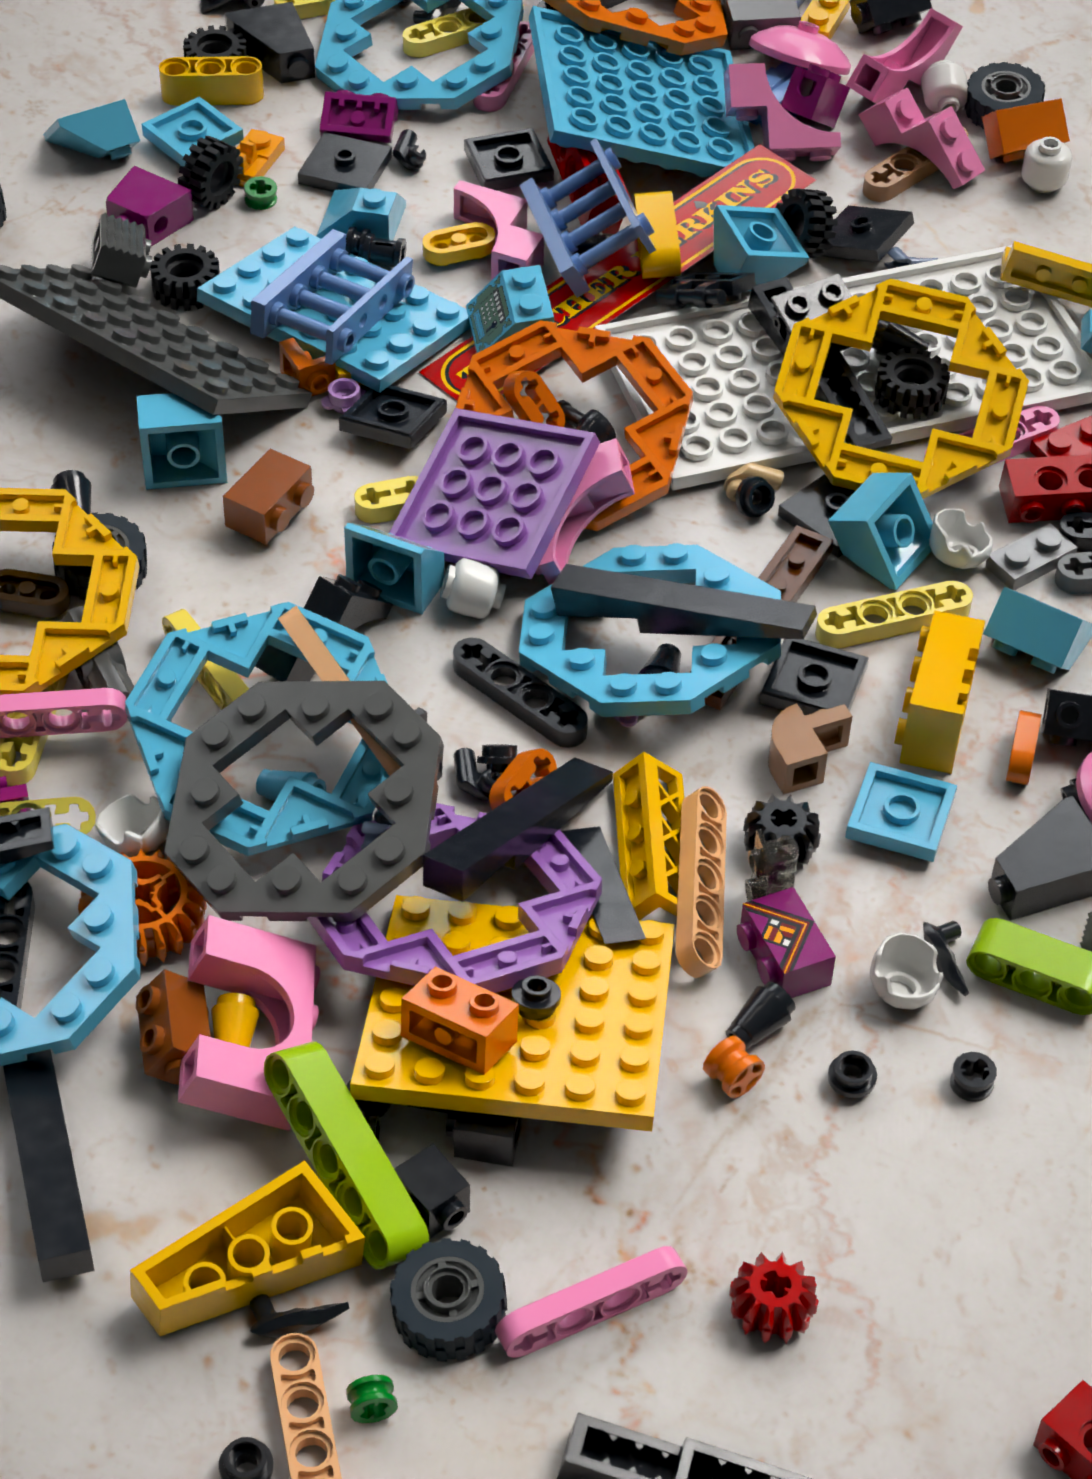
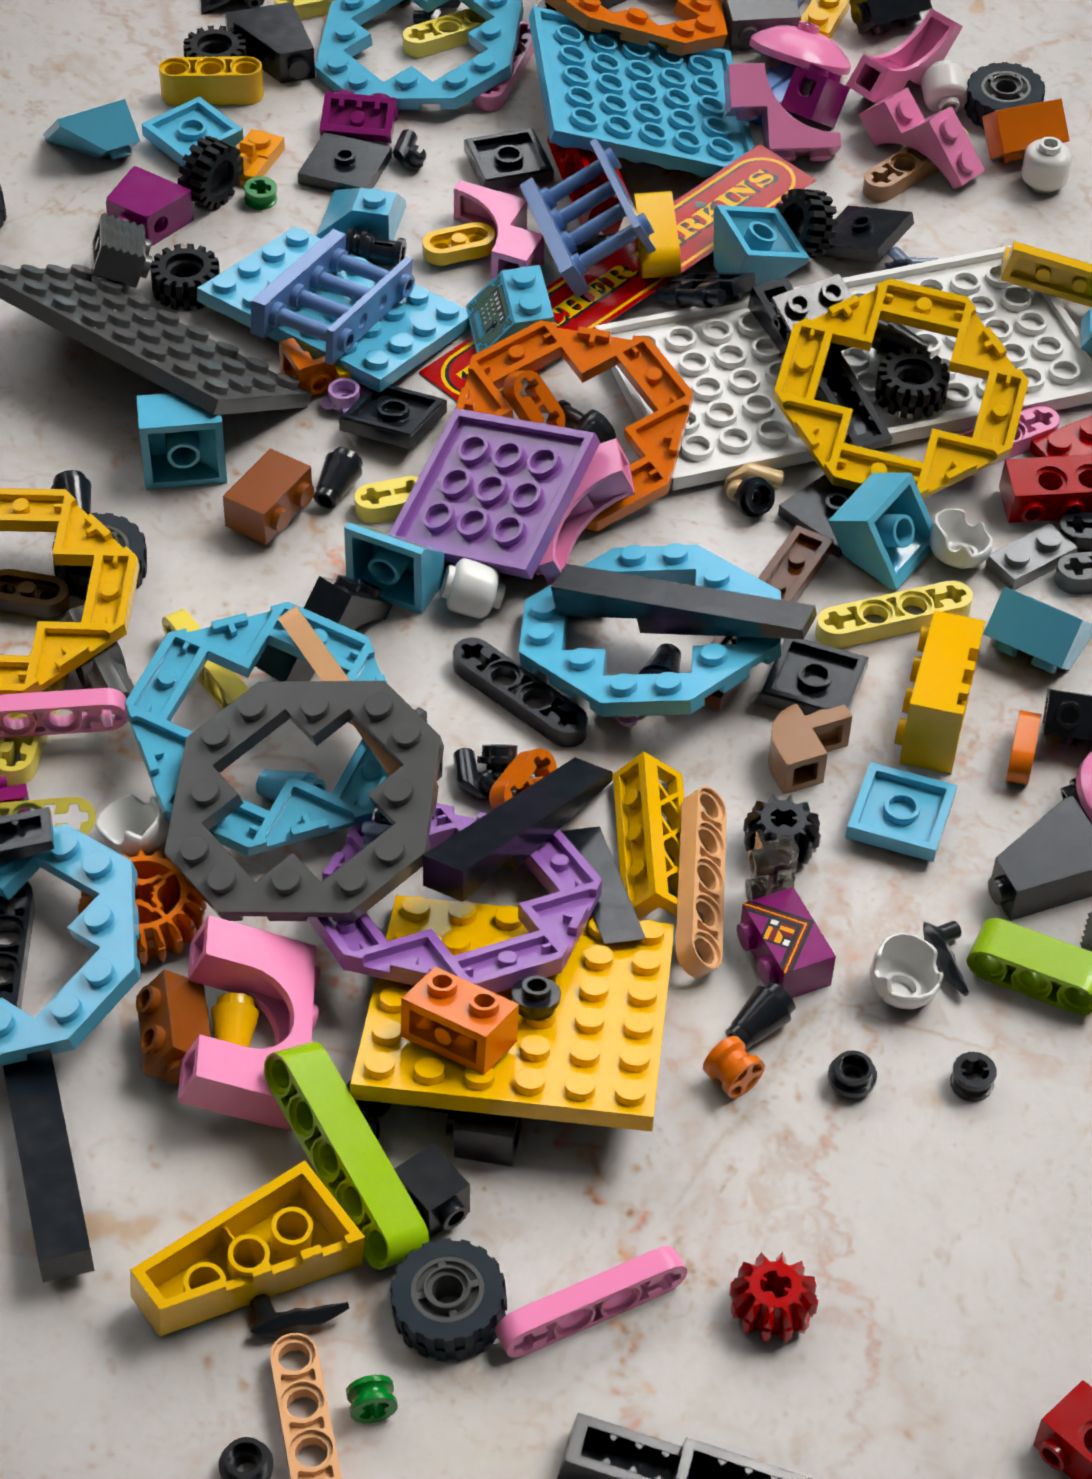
none -> black cone [313,447,363,509]

